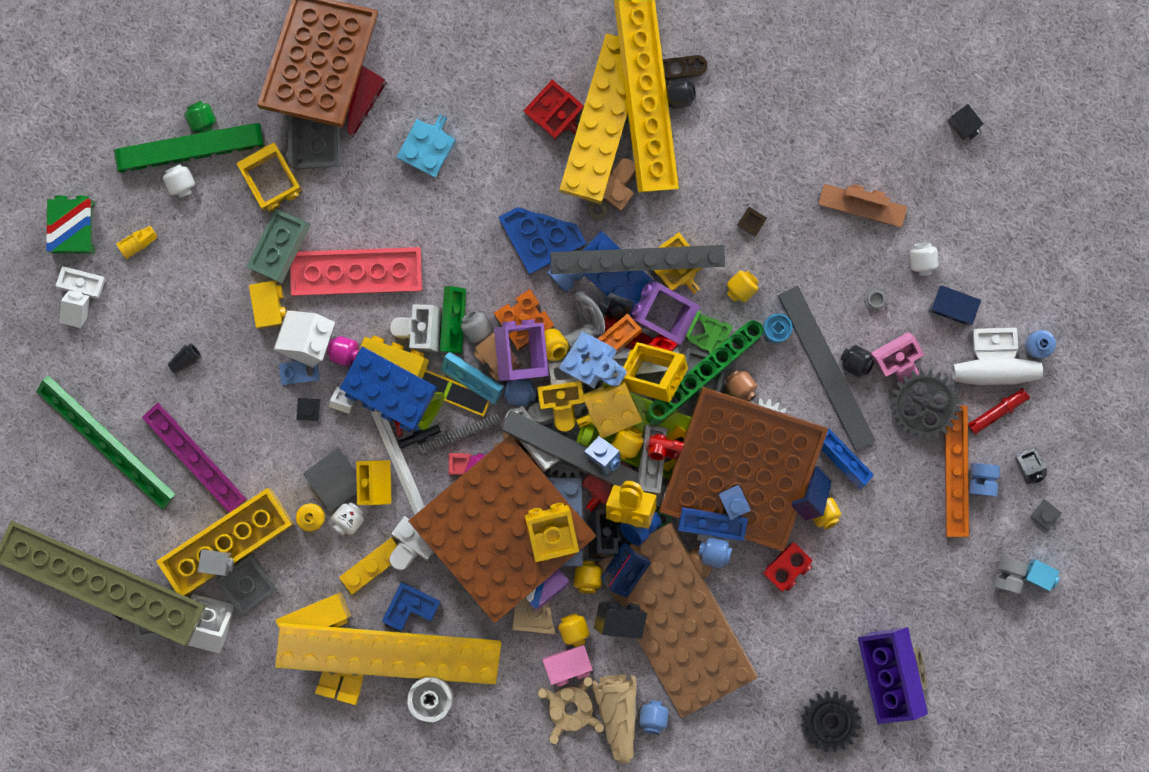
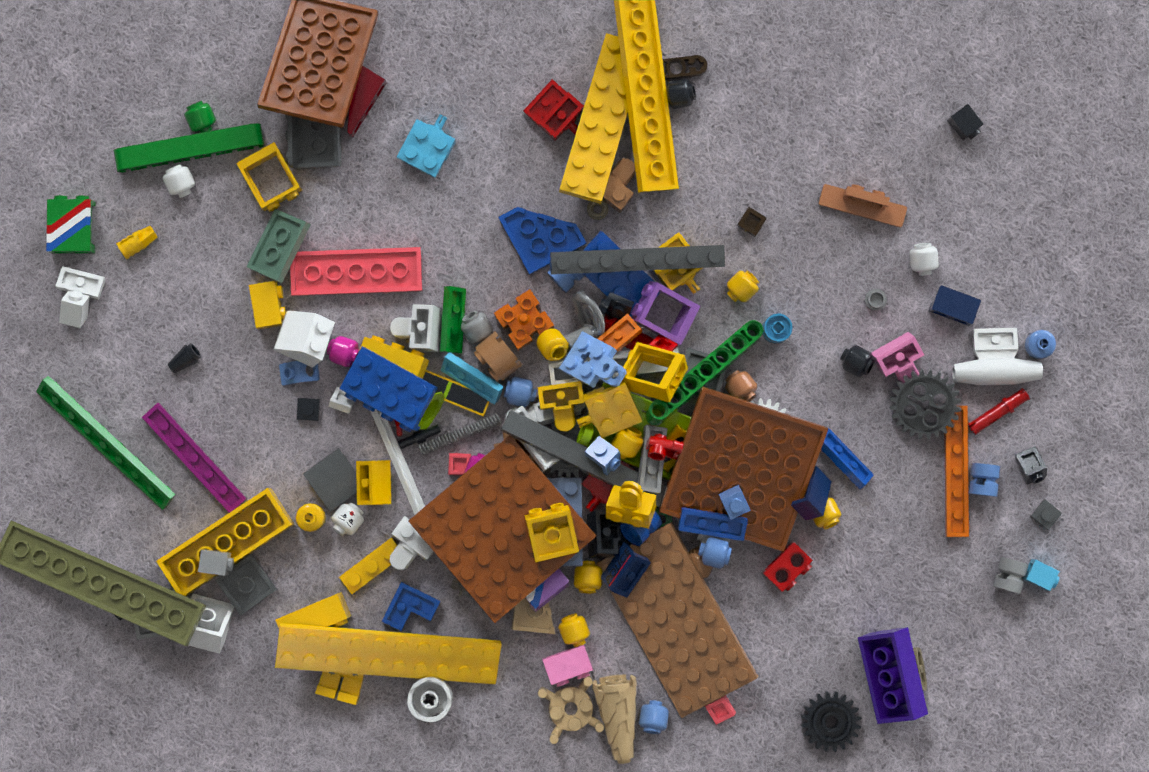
medium lavender window [494,319,548,381] -> none
black brick [594,601,647,639] -> none
bright green piece [686,311,733,357] -> none
dark grey tile [778,285,876,451] -> none
none -> coral plate [705,695,736,725]

